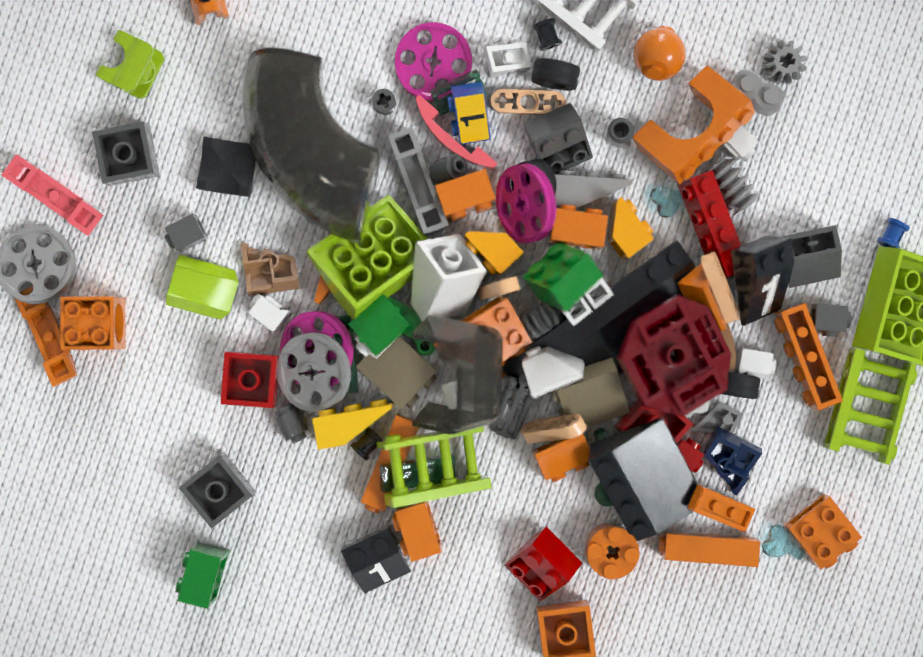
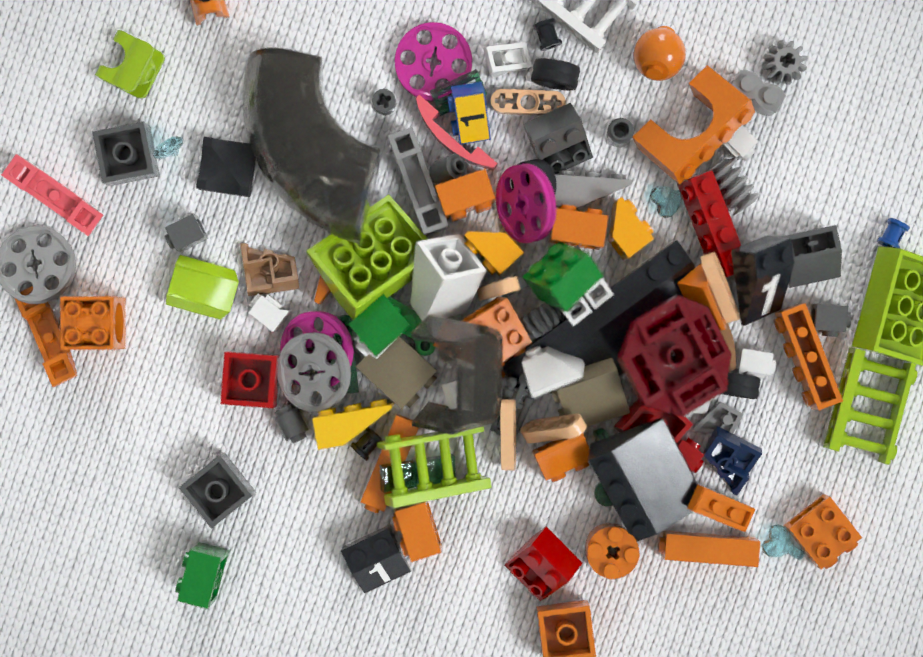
none -> clear light blue rock [153,136,183,160]
none -> light nougat beam [500,399,516,471]

